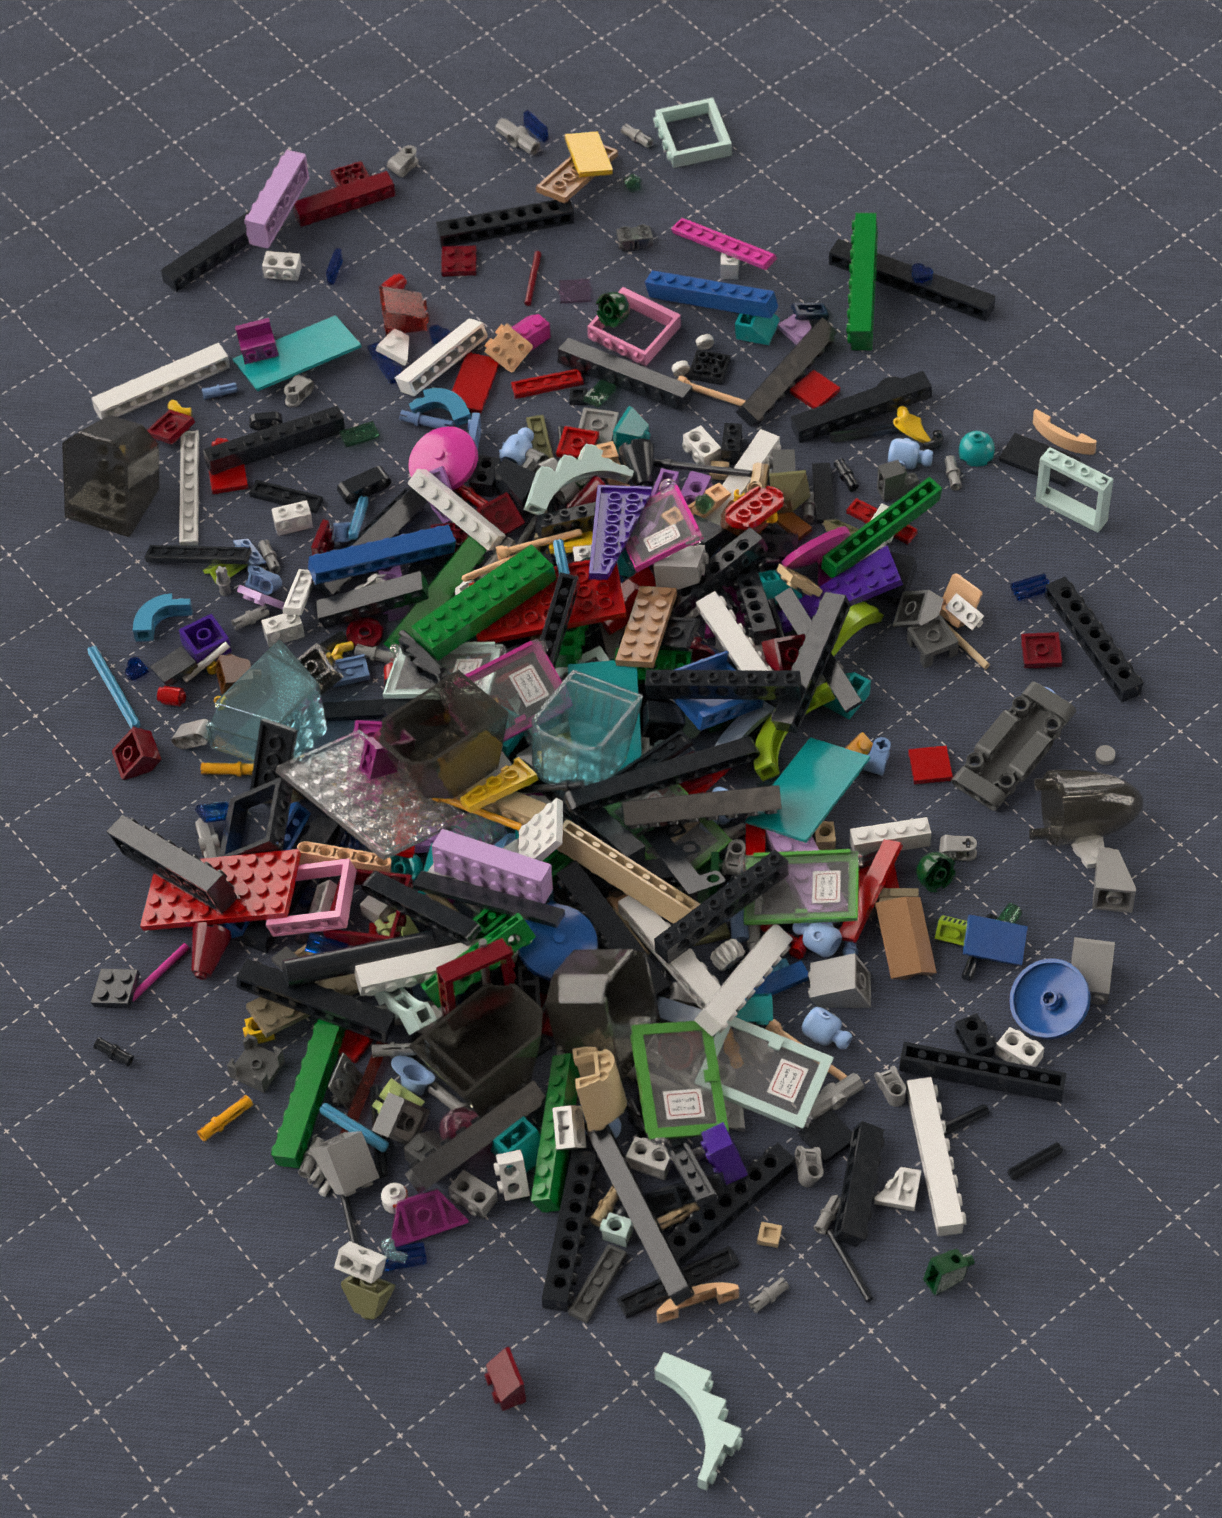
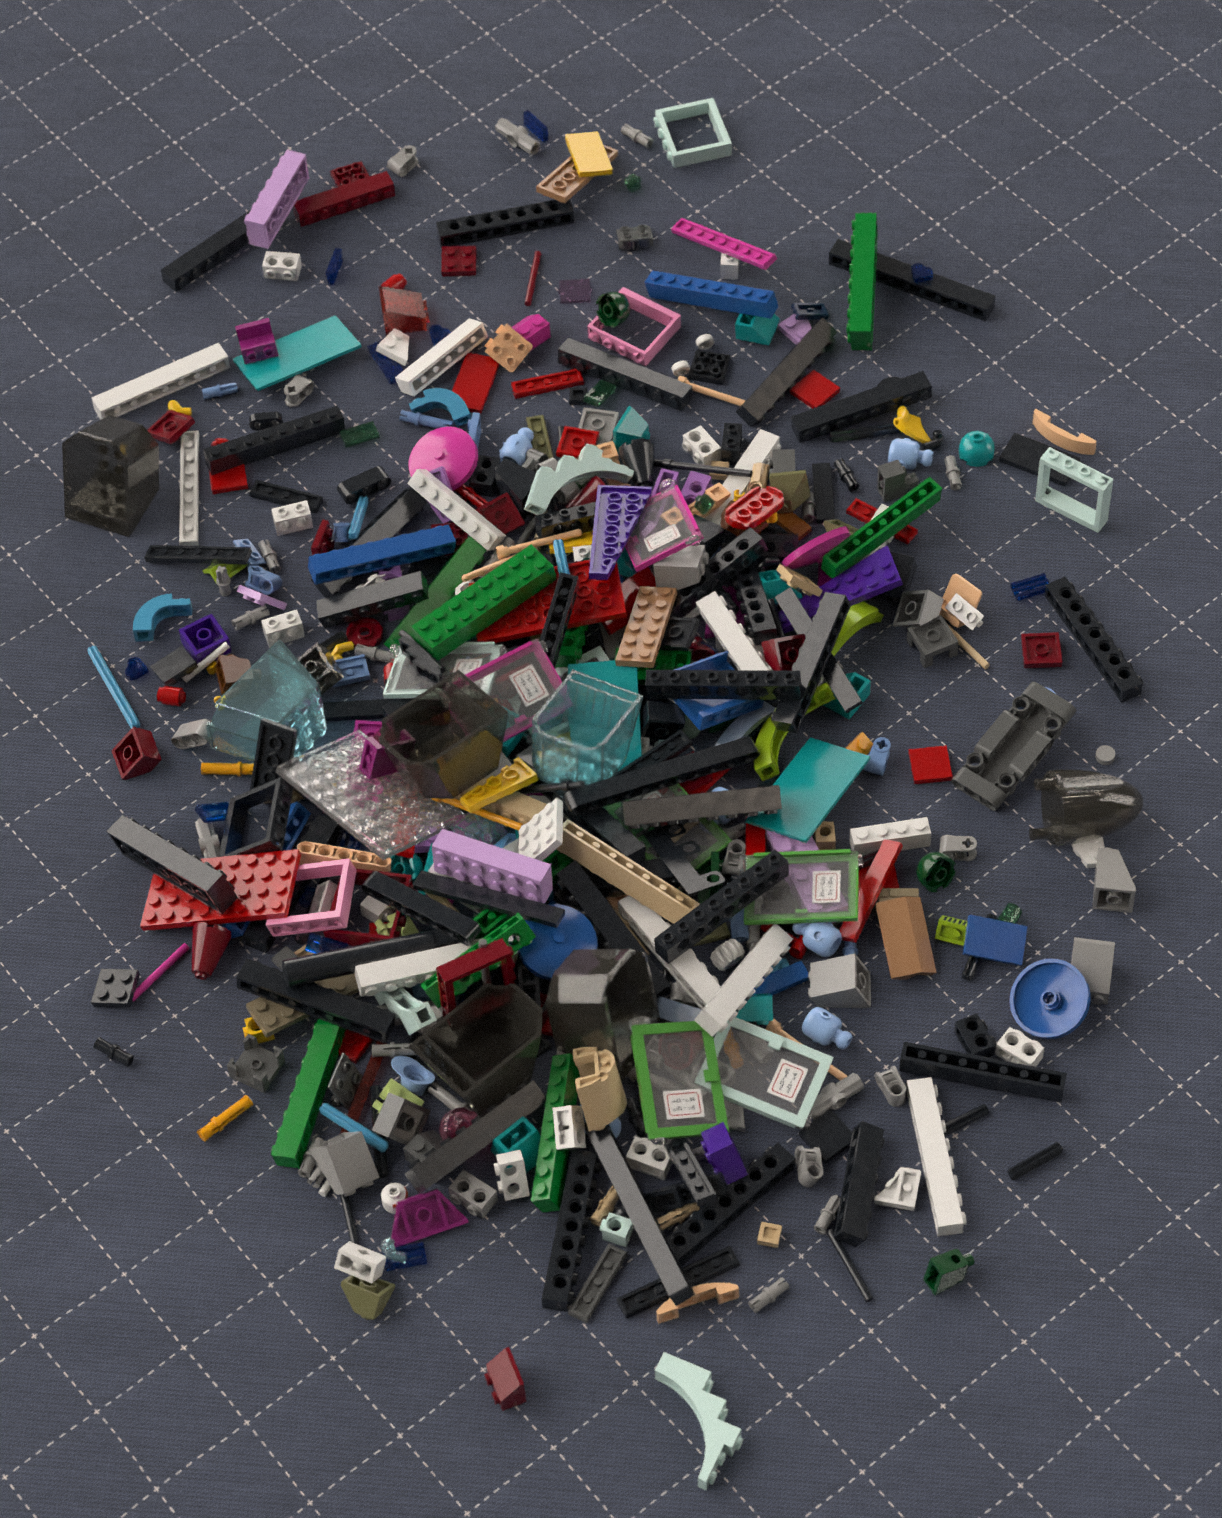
white tile [283,569,314,615] -> none

